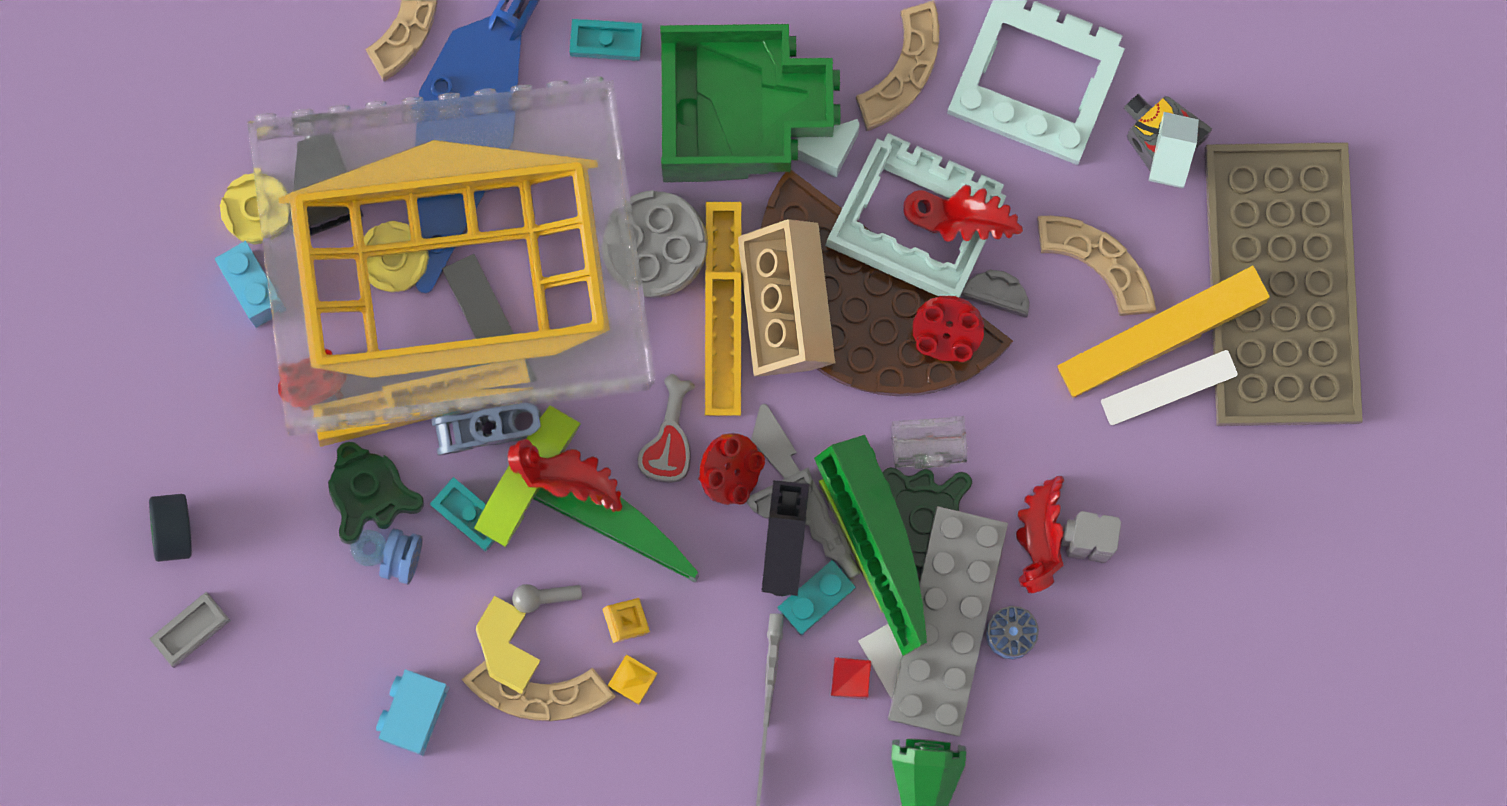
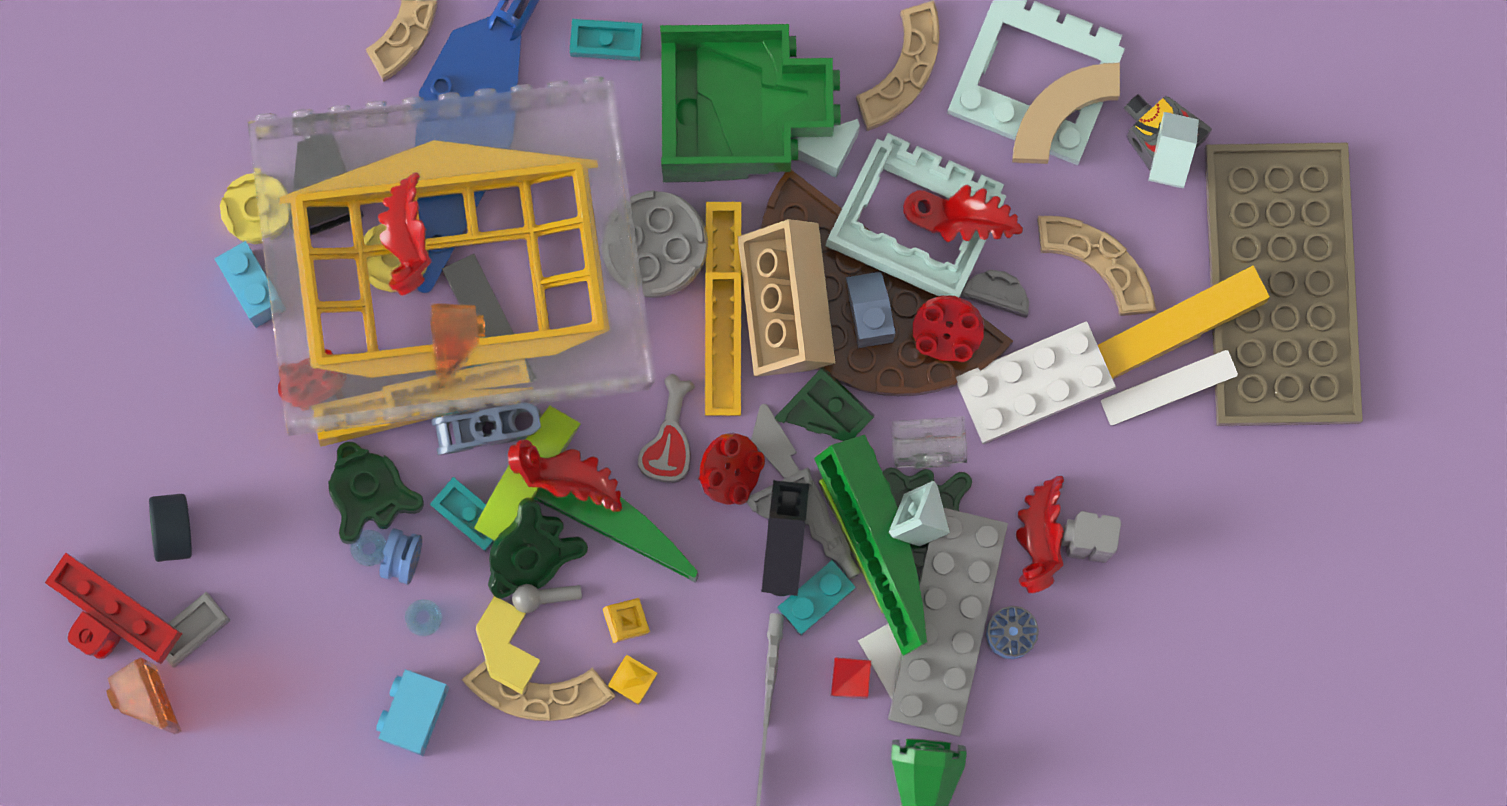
none -> red plate [45,553,183,664]
none -> clear orange slope [106,657,182,734]
none -> red plant [378,172,431,296]
none -> clear light blue plate [405,599,442,636]
none -> clear orange slope [429,304,485,389]
none -> dark green tile [488,497,588,598]
none -> dark green wing [775,367,875,441]
none -> sand blue slope [846,272,895,348]
none -> light aqua slope [889,481,950,546]
none -> white plate [956,321,1116,444]
none -> tan tile [1012,63,1120,164]

